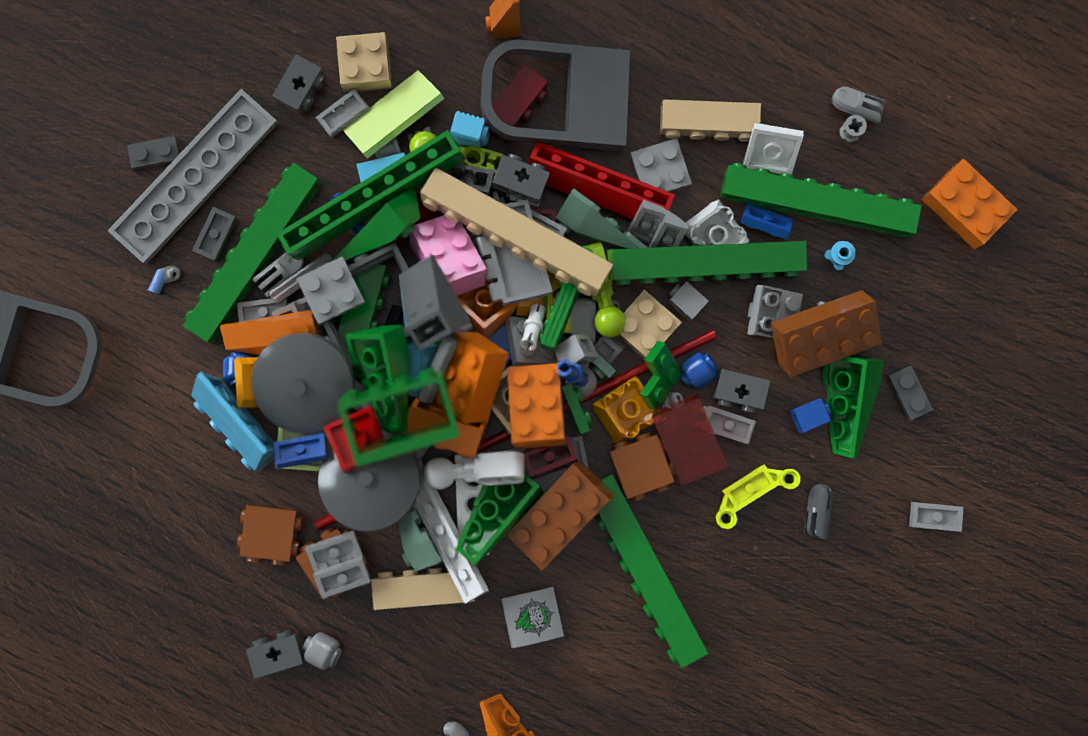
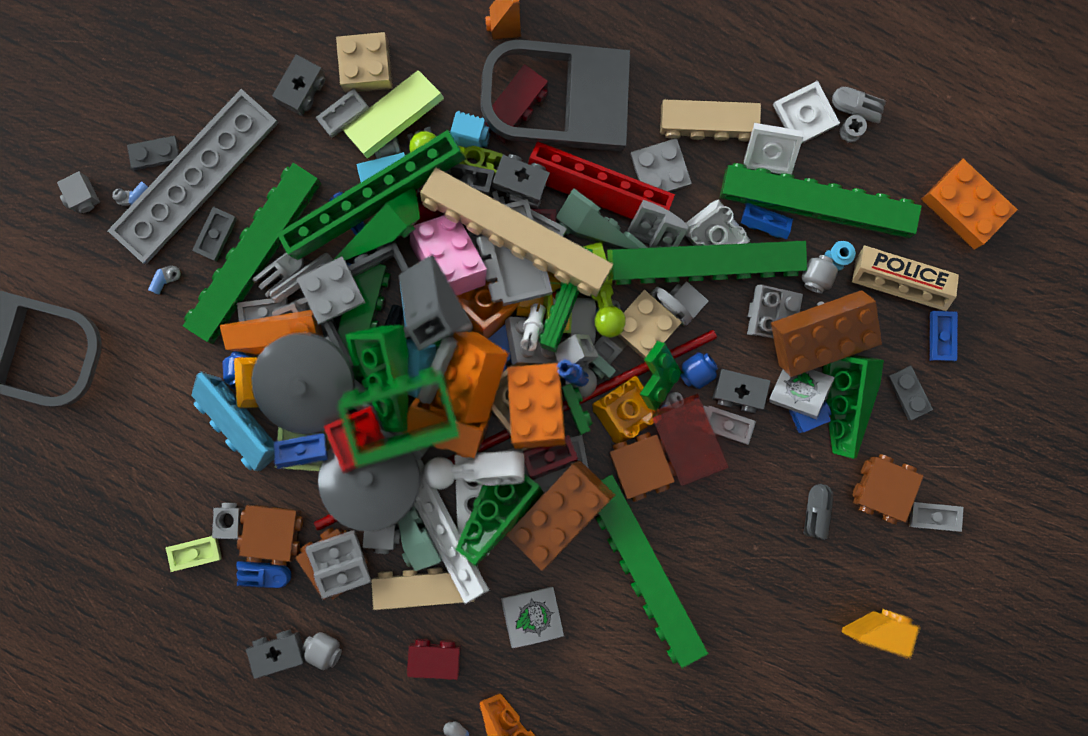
neon yellow plate [716,464,800,529] -> none
none -> light grey brick [57,171,100,213]
none -> arm [112,181,148,206]
none -> yellowish green plate [166,536,222,572]
none -> light grey brick [212,503,244,539]
none -> blue arm [236,561,291,588]
none -> light grey brick [363,523,401,554]
none -> dark red brick [407,639,461,680]
none -> light grey tile [650,286,693,326]
none -> light grey slope [769,370,835,419]
none -> white plate [773,81,840,144]
none -> light grey head [801,255,838,293]
none -> light orange slope [842,609,919,658]
none -> tan brick [852,245,959,311]
none -> dark orange brick [852,454,923,525]
none -> blue plate [930,311,957,362]

